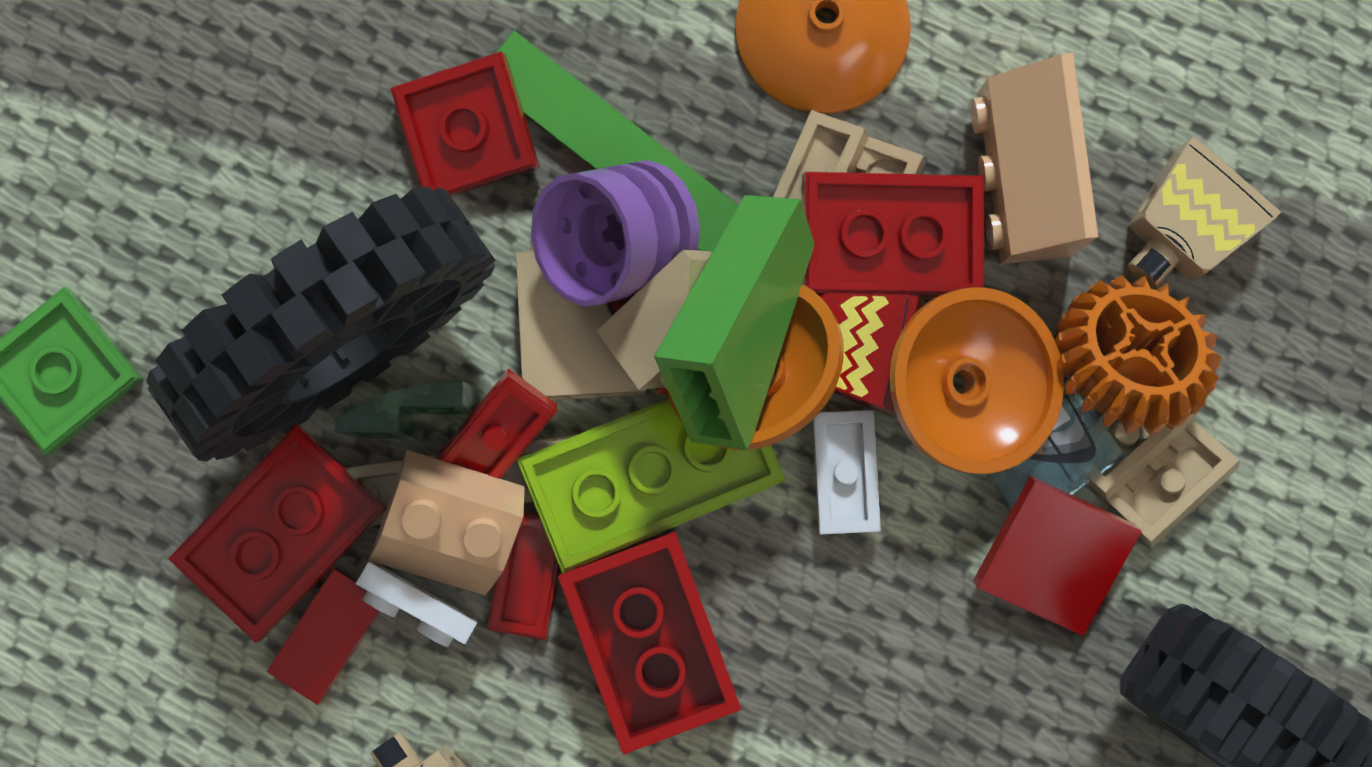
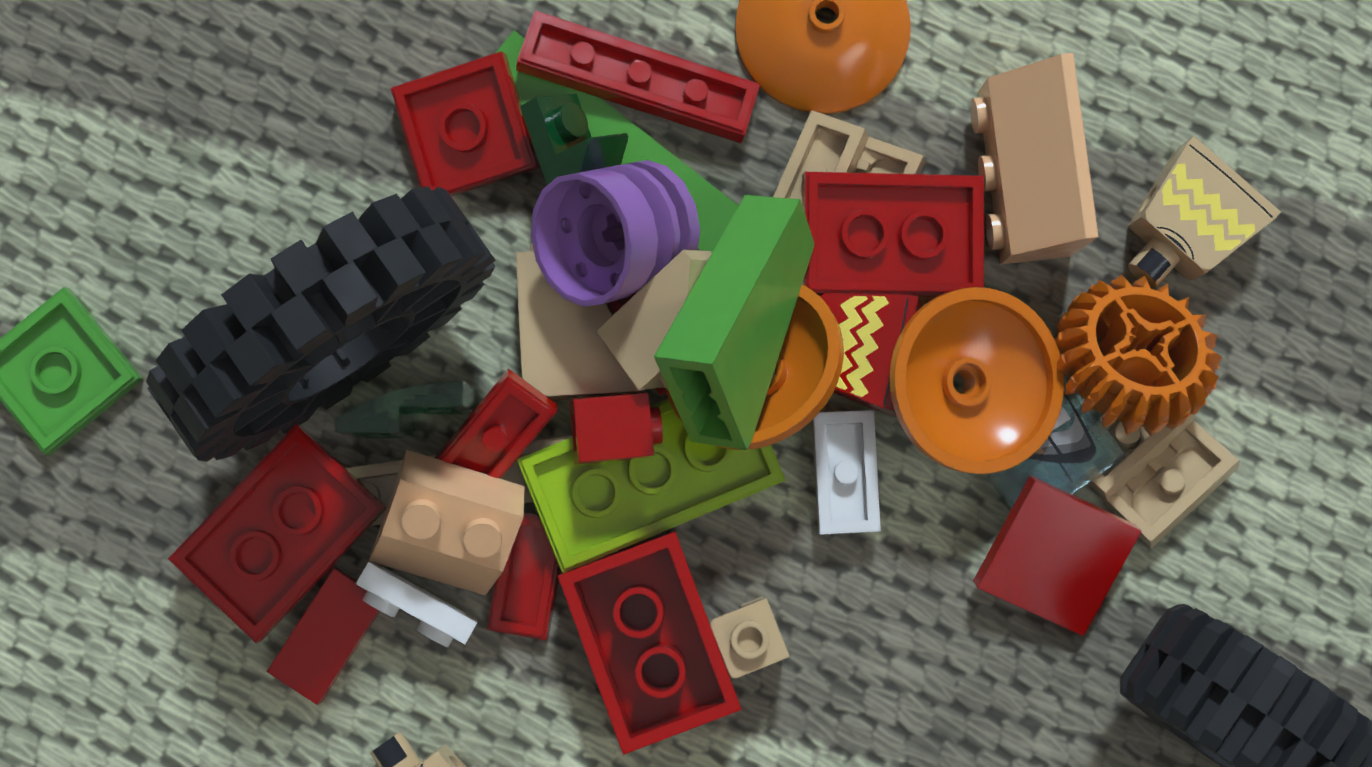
none -> red tile [516,10,760,144]
none -> dark green slope [520,93,628,185]
none -> red brick [569,393,663,465]
none -> tan bracket [710,596,790,678]

